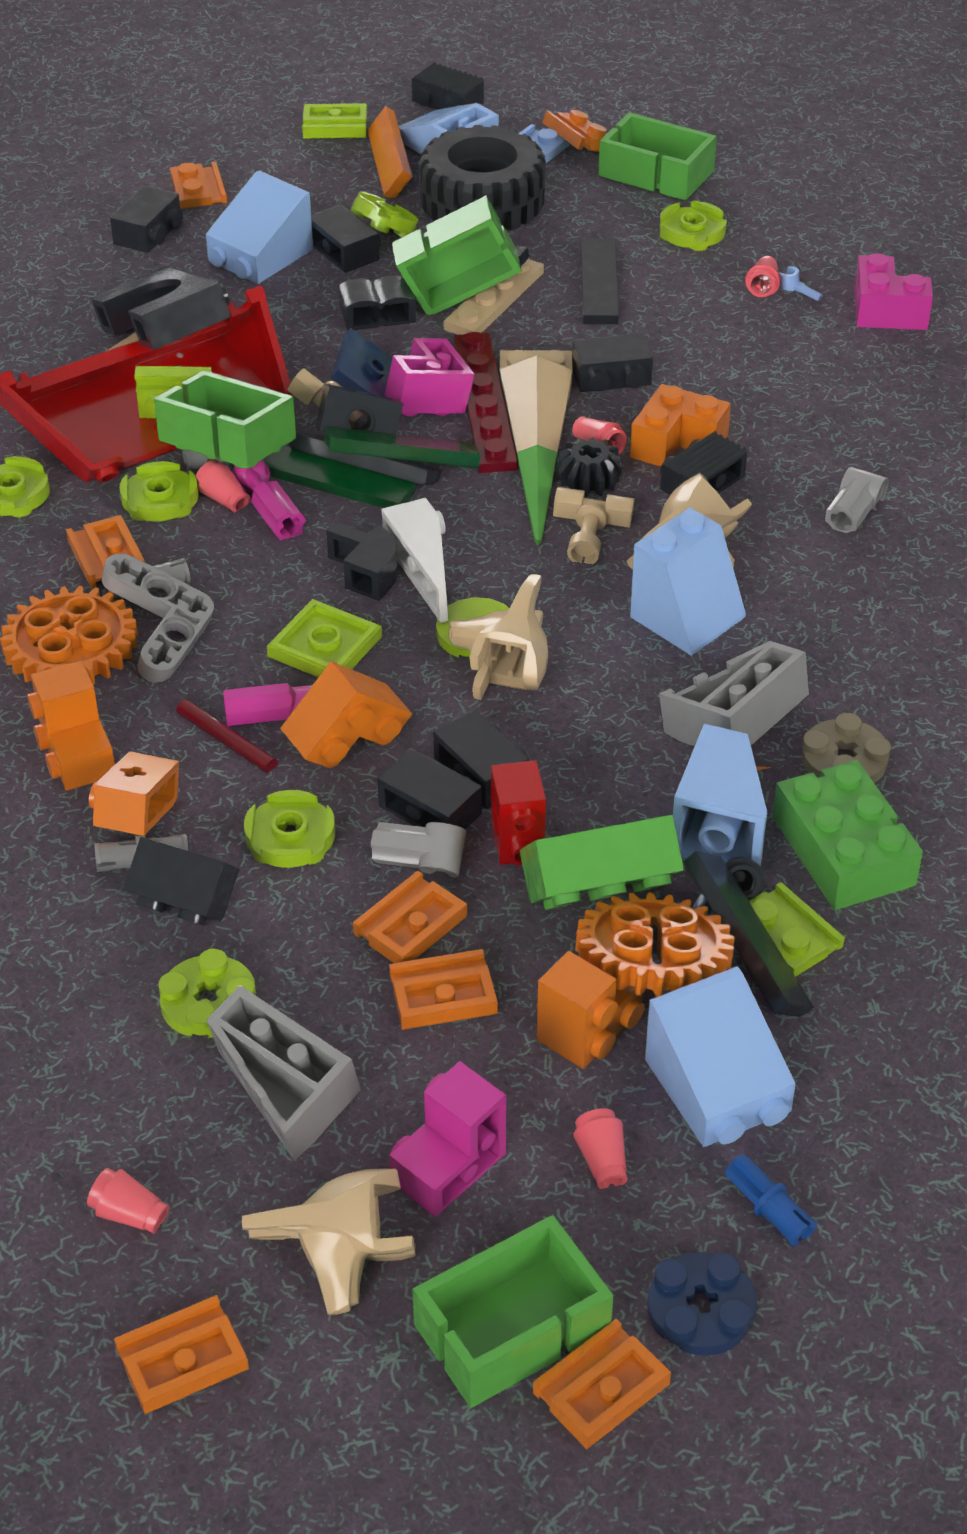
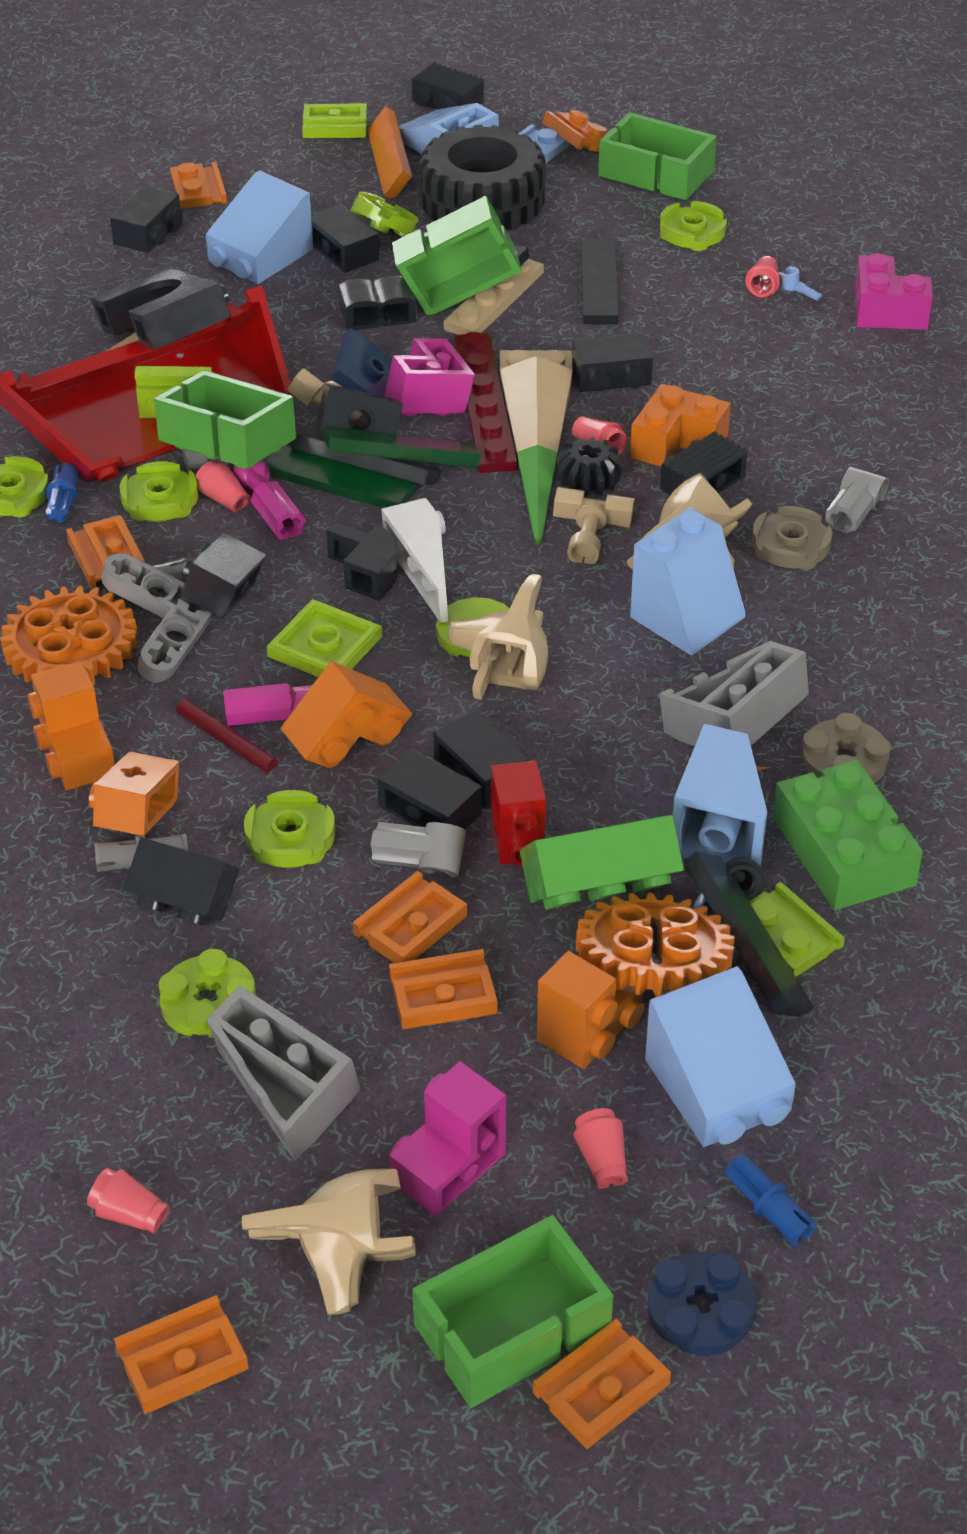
none -> blue axle [46,463,79,523]
none -> black brick [180,533,266,619]
none -> dark tan plate [752,506,832,570]

